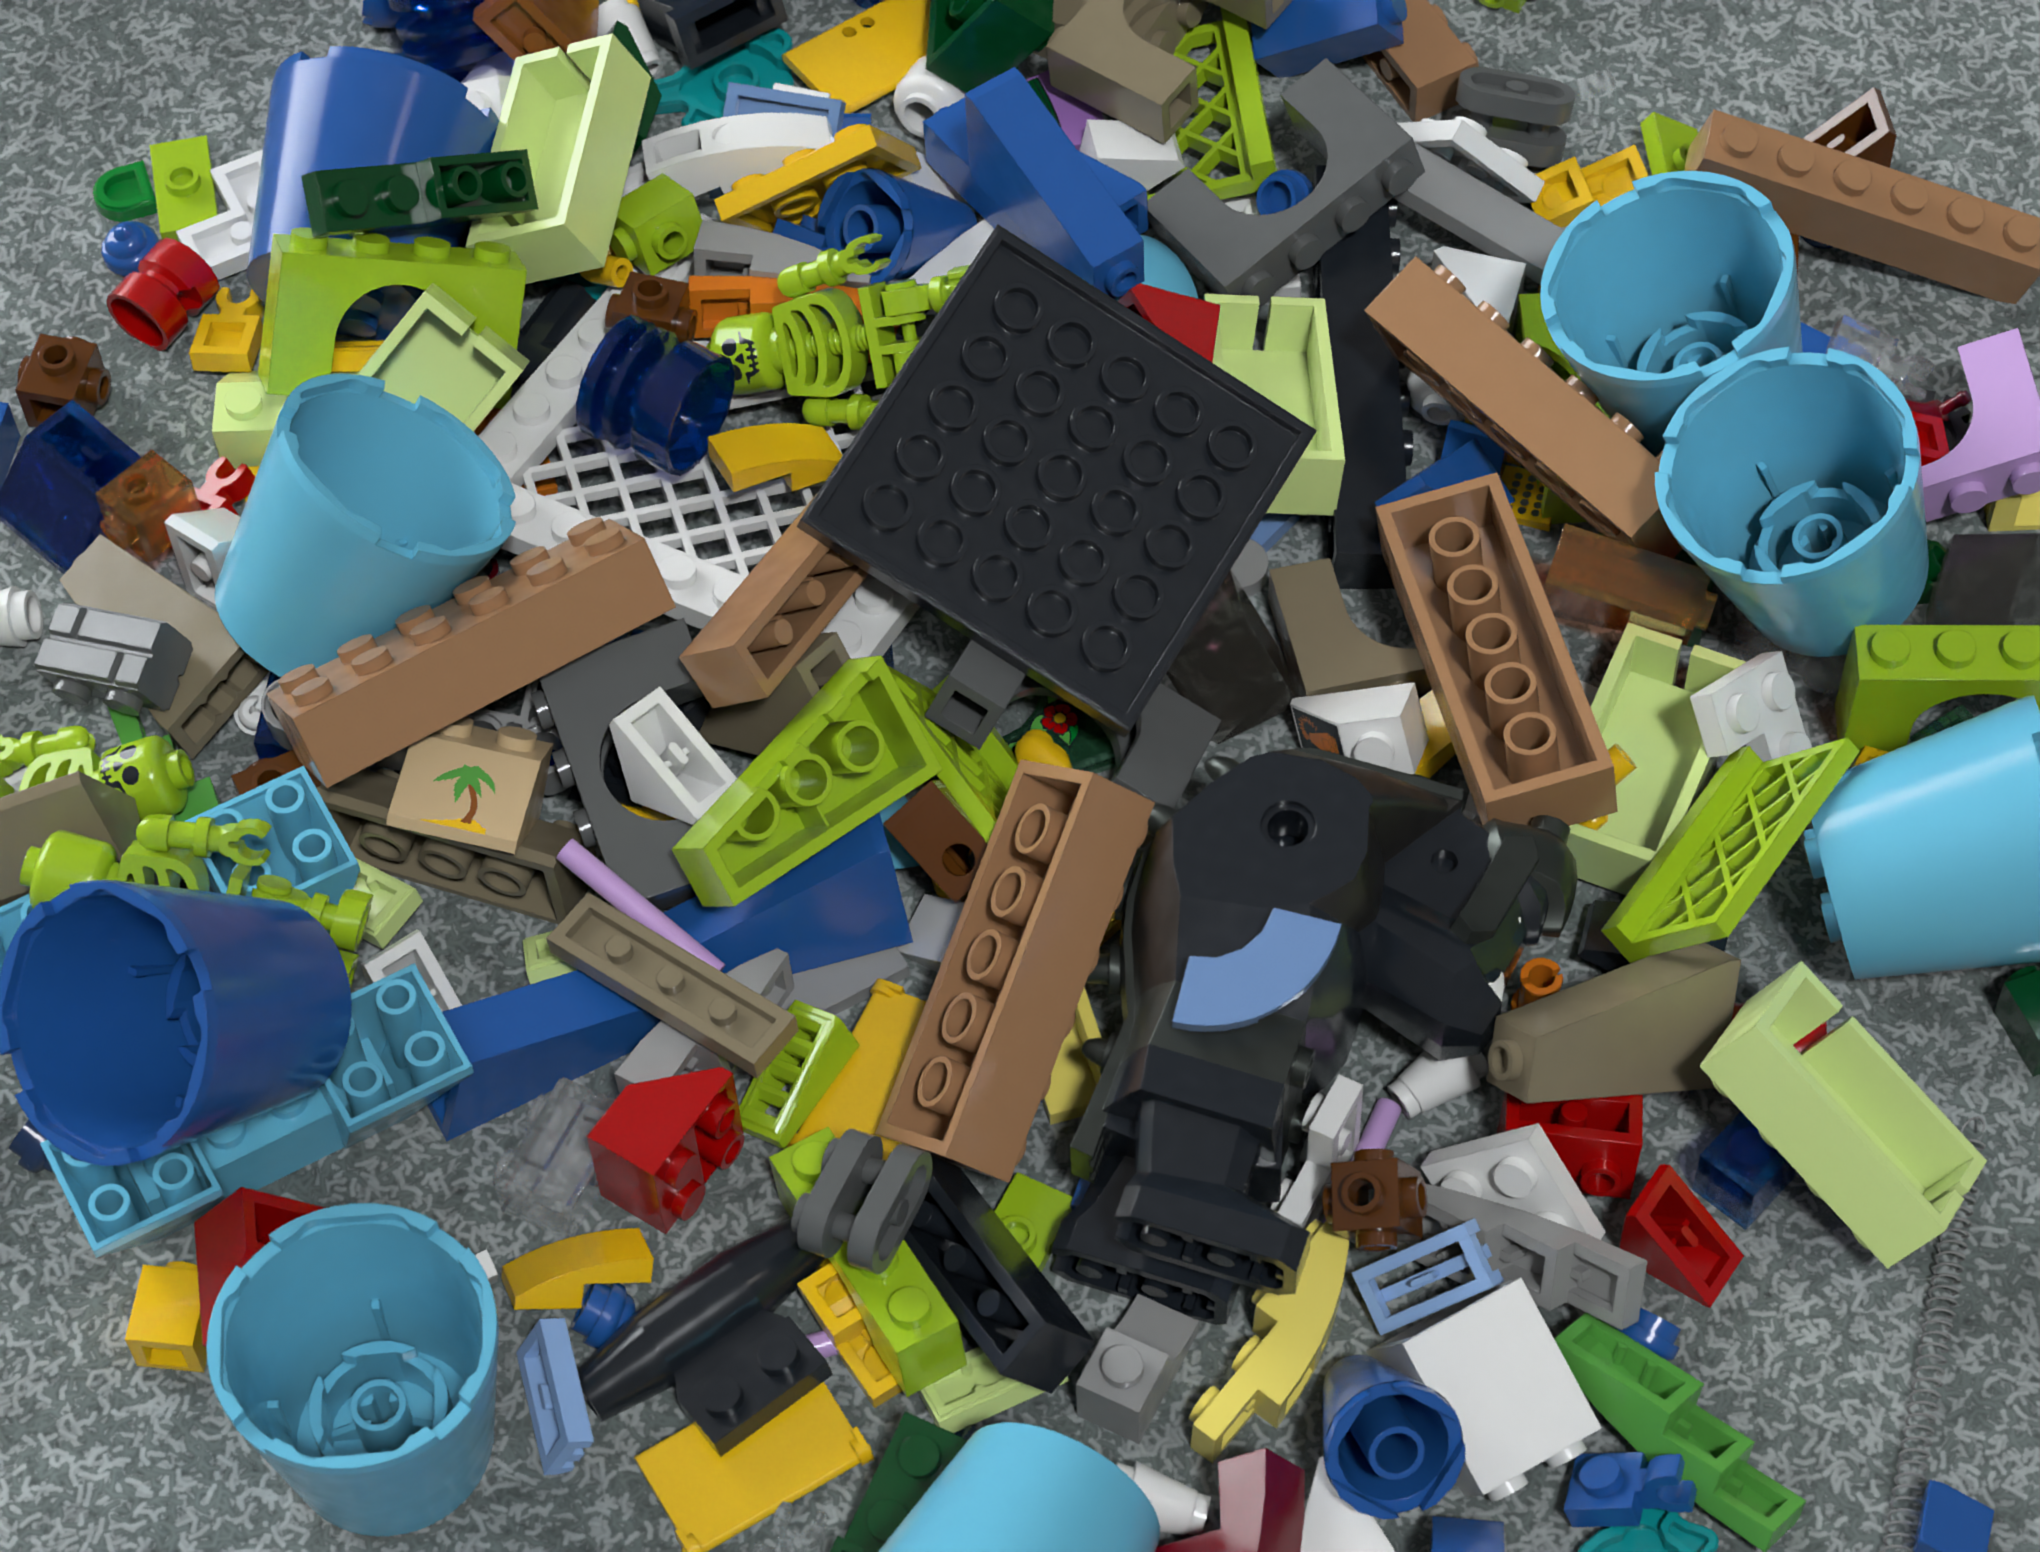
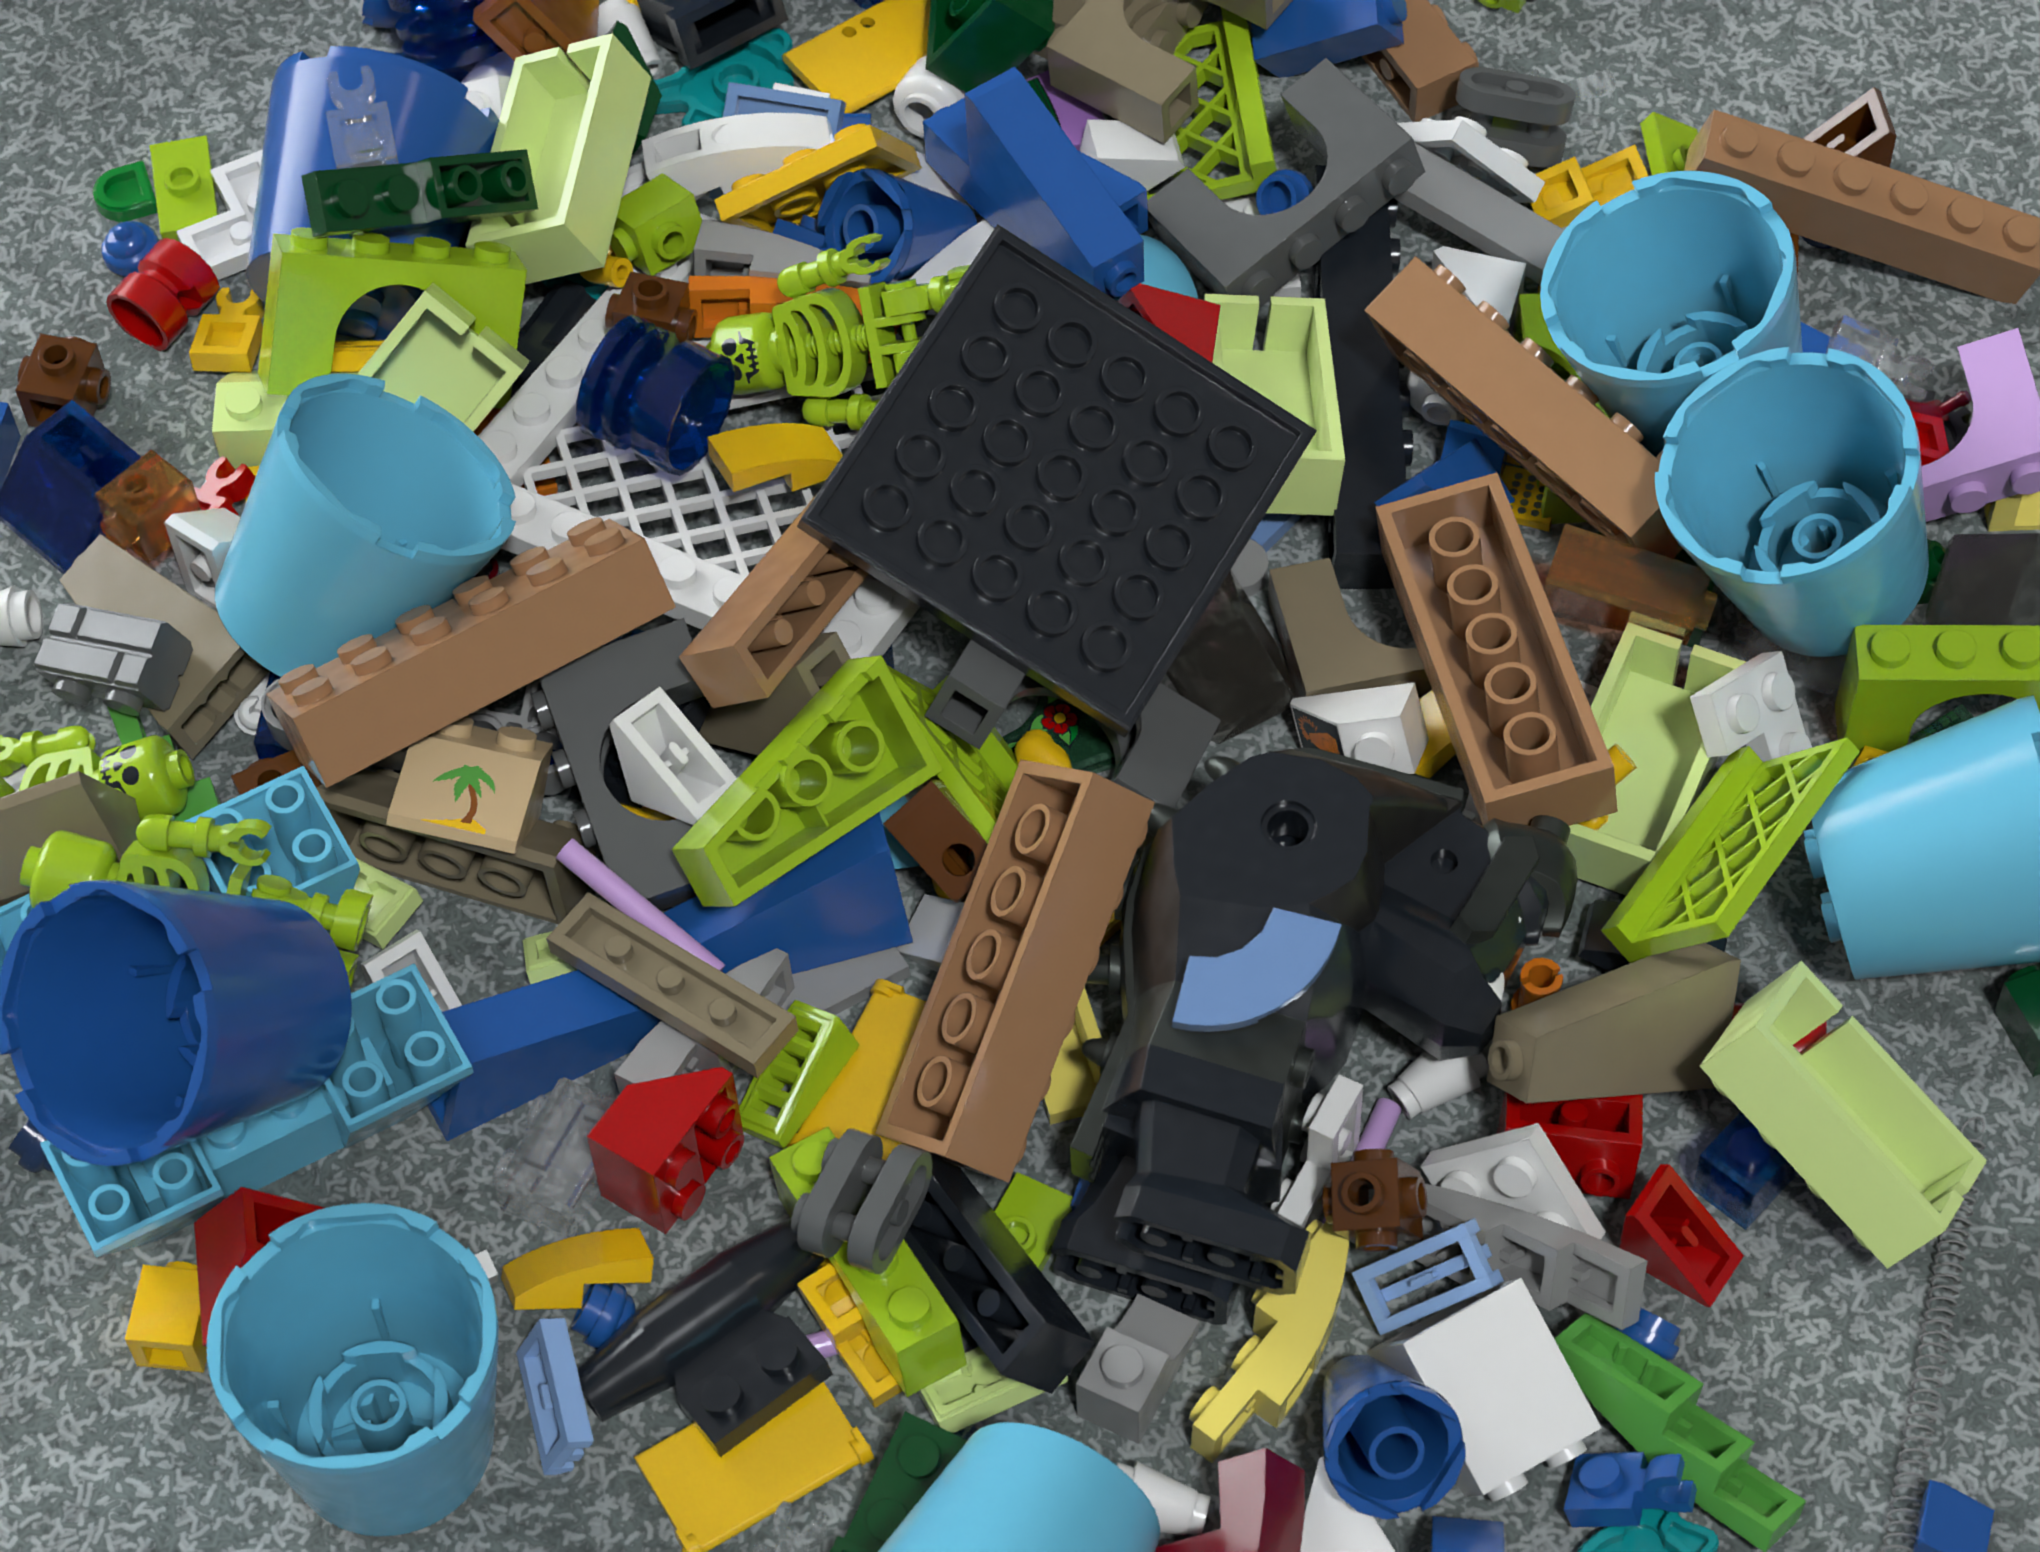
none -> clear plate [326,65,399,169]

